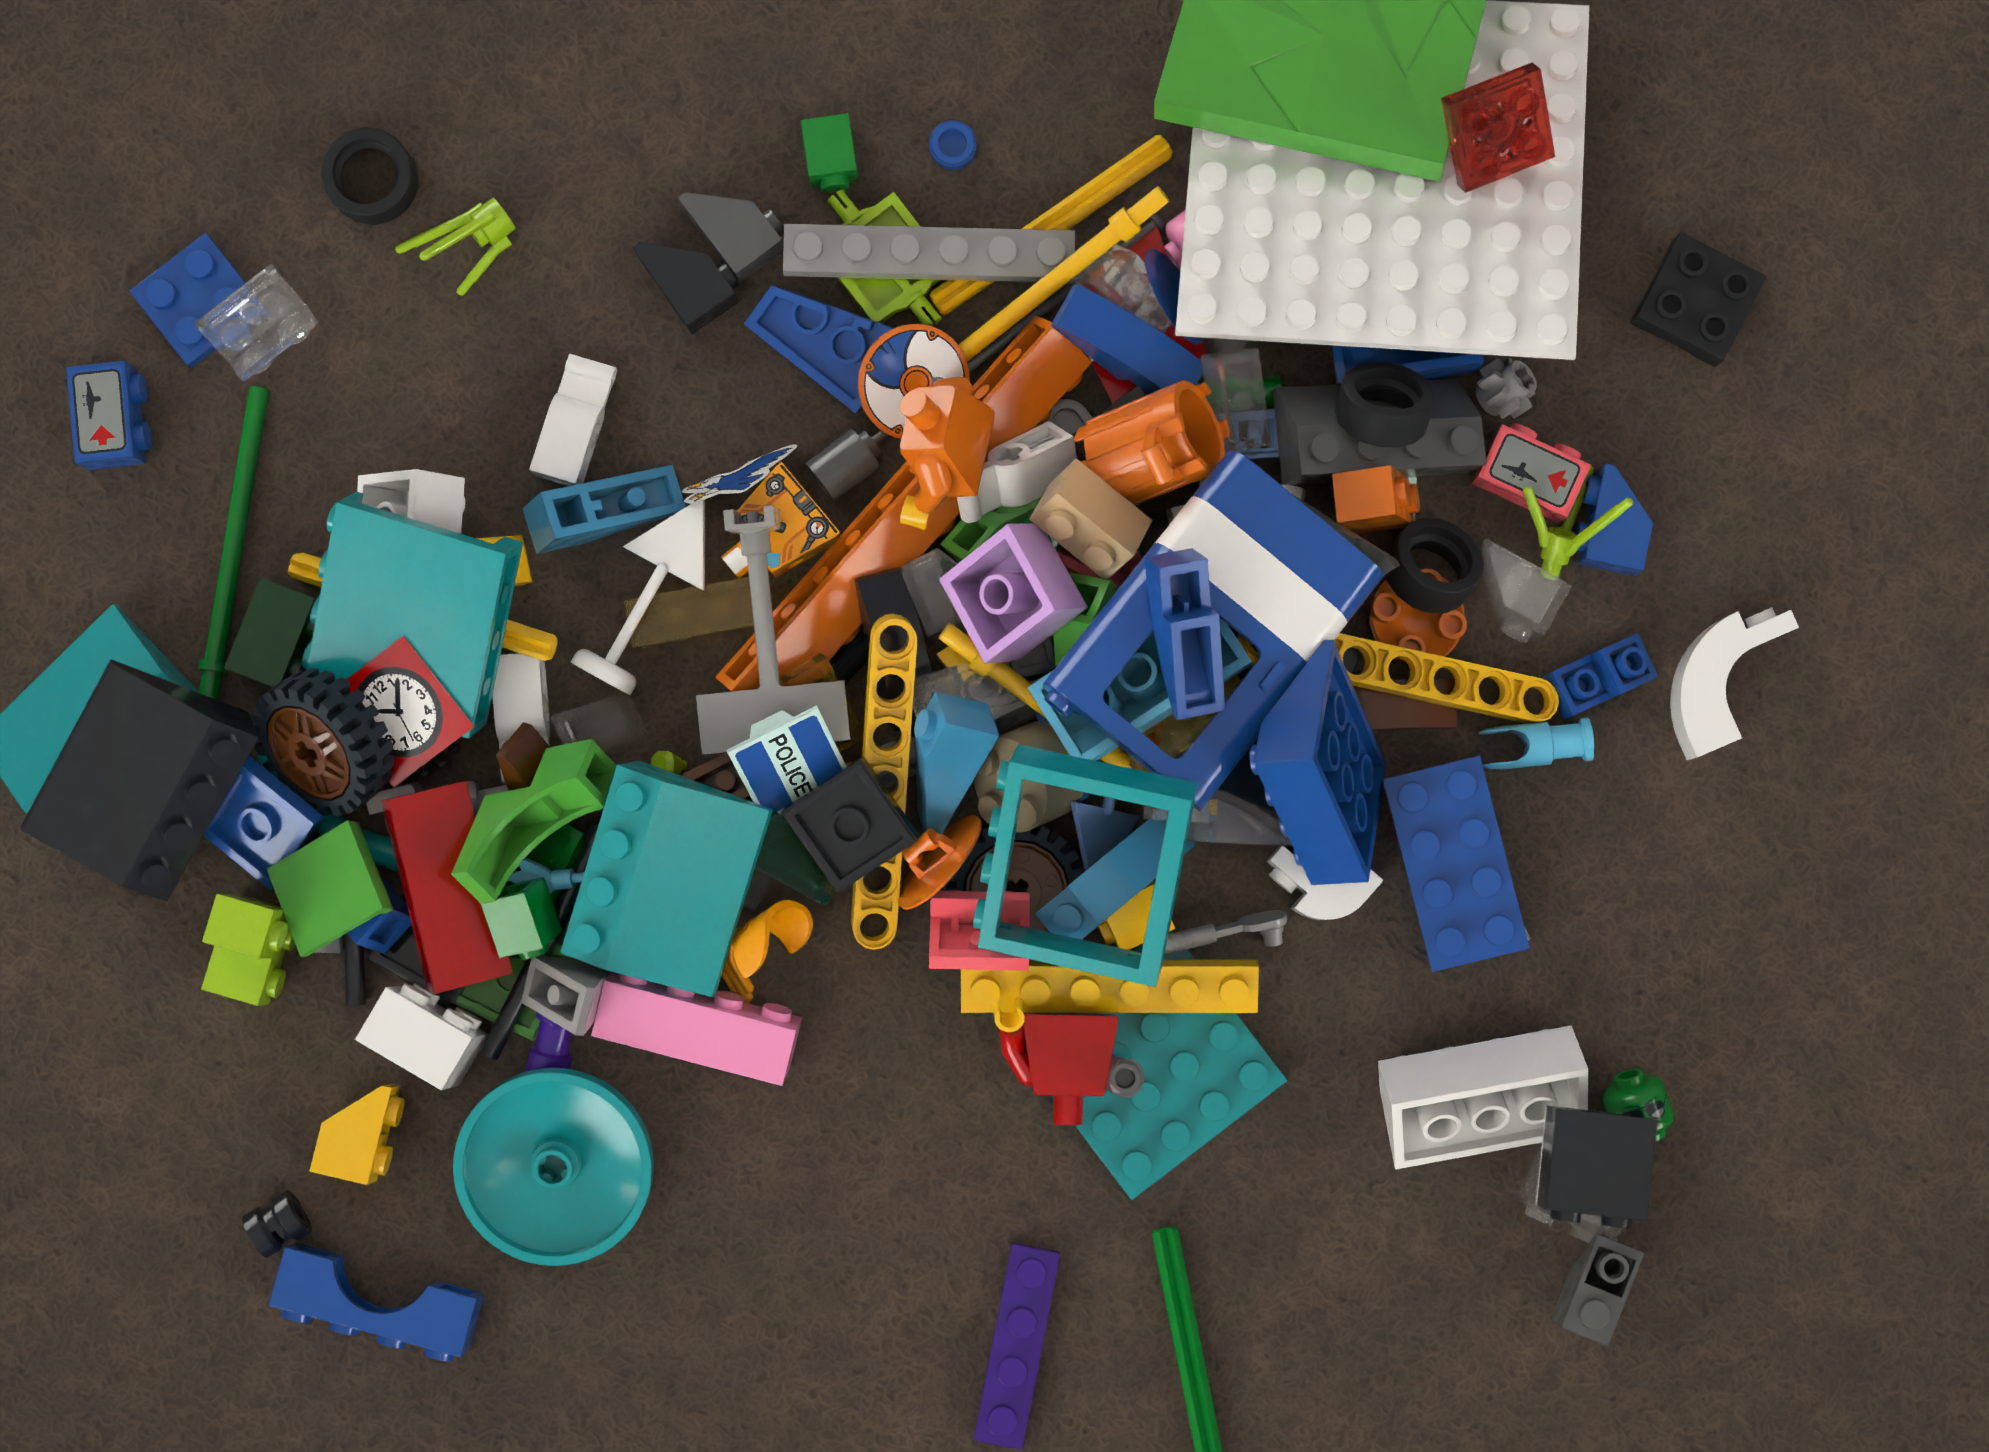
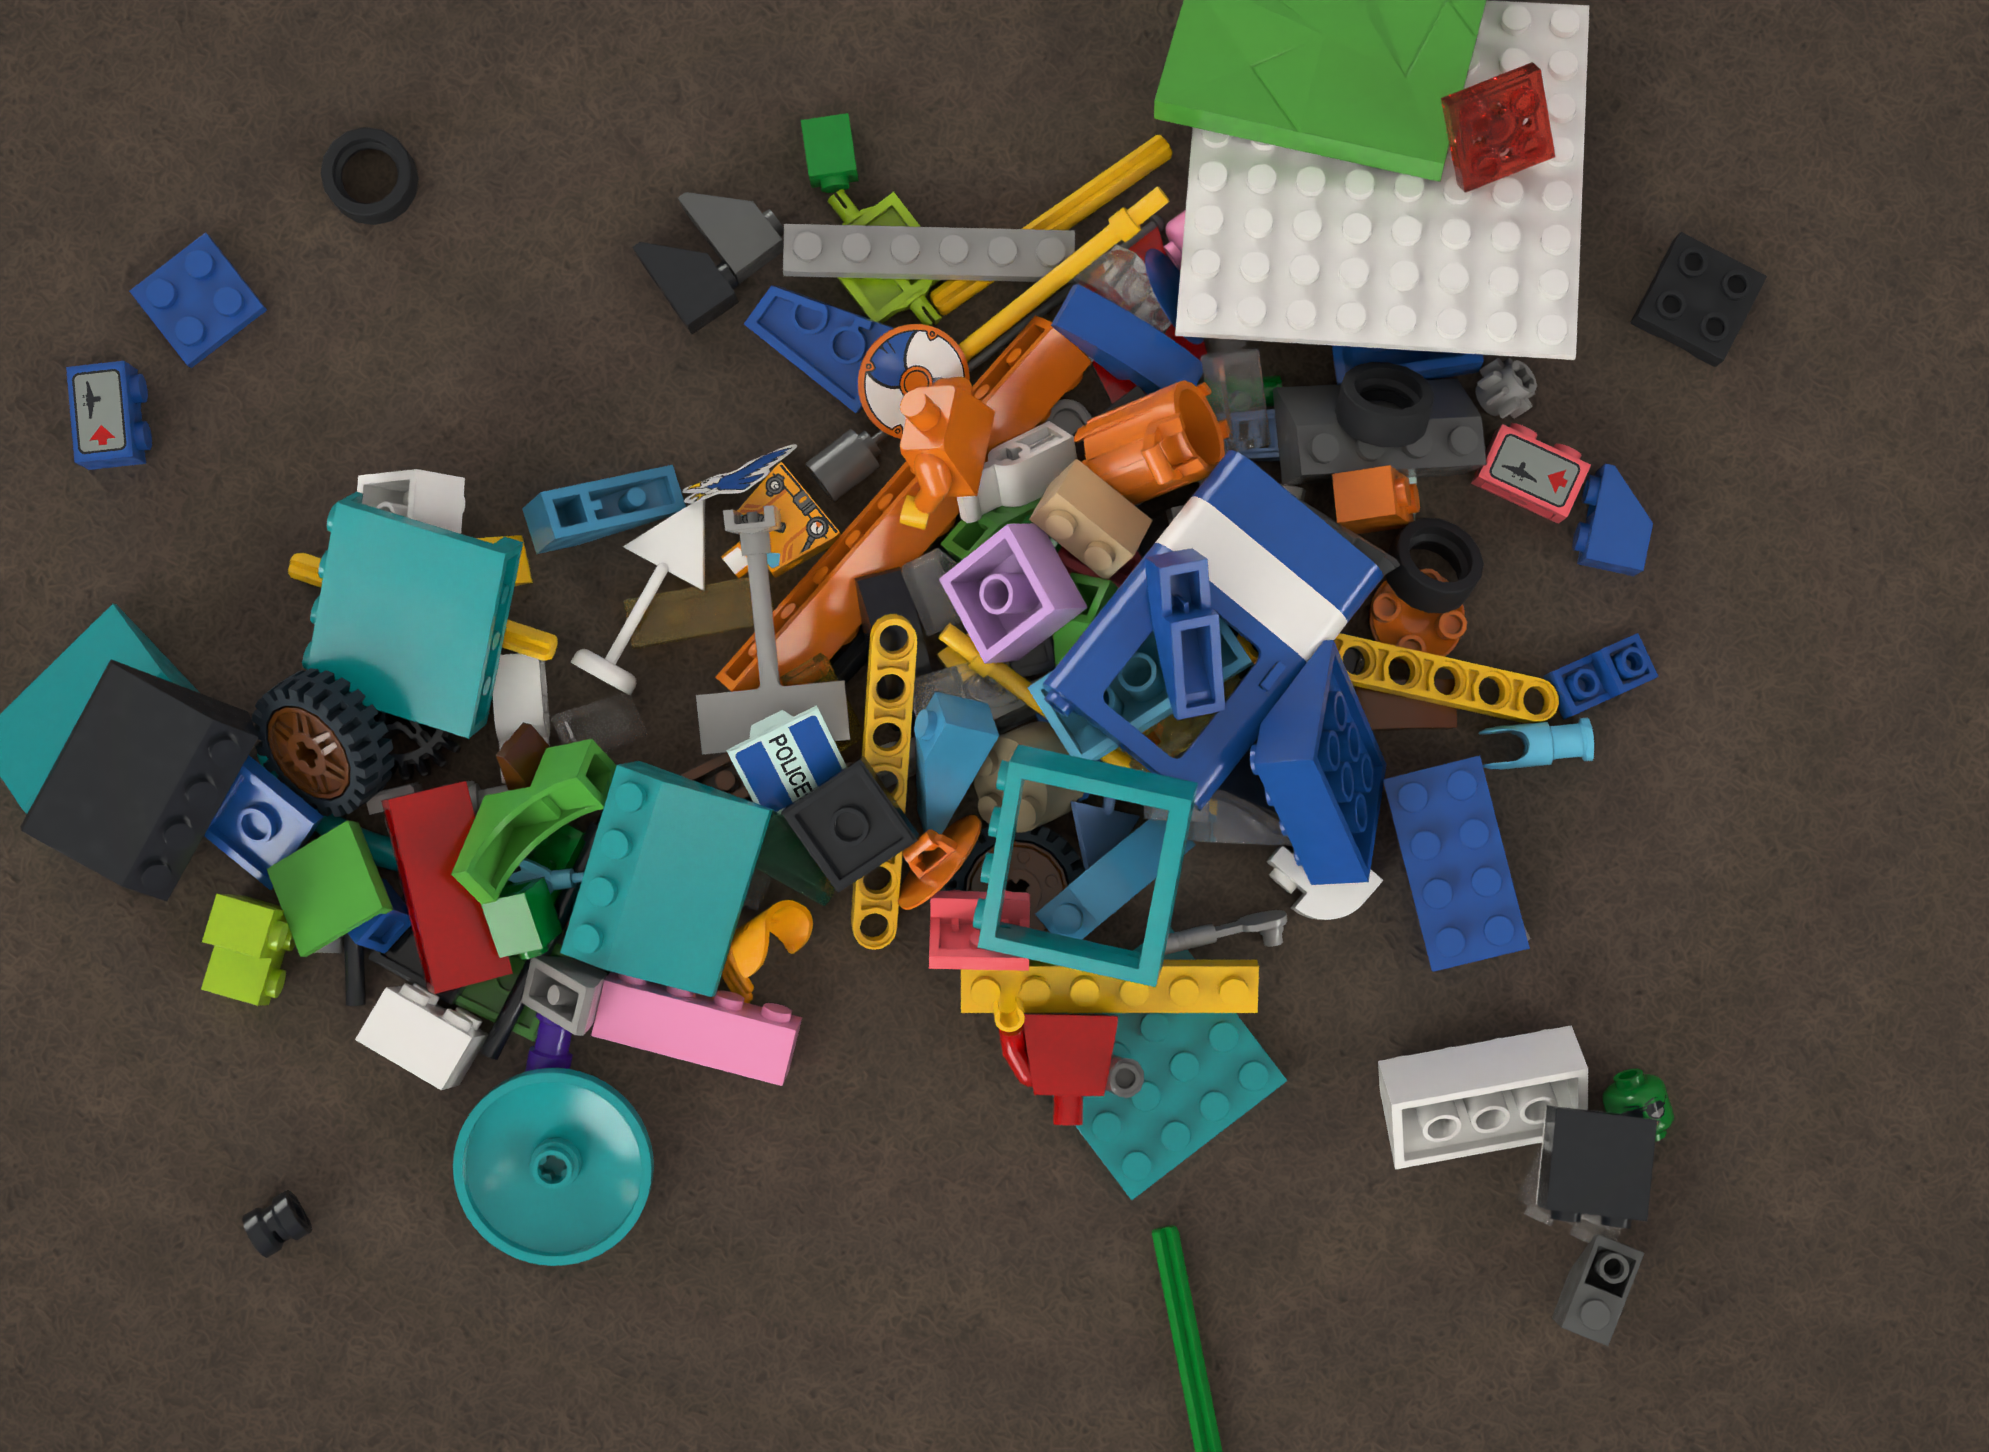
clear bracket [195,263,319,381] -> none
green bar [198,386,269,700] -> none
dark green brick [224,577,316,687] -> none
blue arch [268,1243,484,1362] -> none
yellow slope [310,1083,405,1185] -> none
sticker [347,636,474,788] -> none
lime plant [395,197,516,296] -> none
white piece [529,354,617,486] -> none
lime rock [651,751,687,775] -> none
blue tile [929,120,977,170] -> none
dark purple plate [974,1242,1060,1450] -> none
yellow brick [1098,881,1175,950] -> none
clear slope [1478,539,1572,643] -> none
lime plant [1523,466,1633,581] -> none
white arch [1670,607,1799,760] -> none

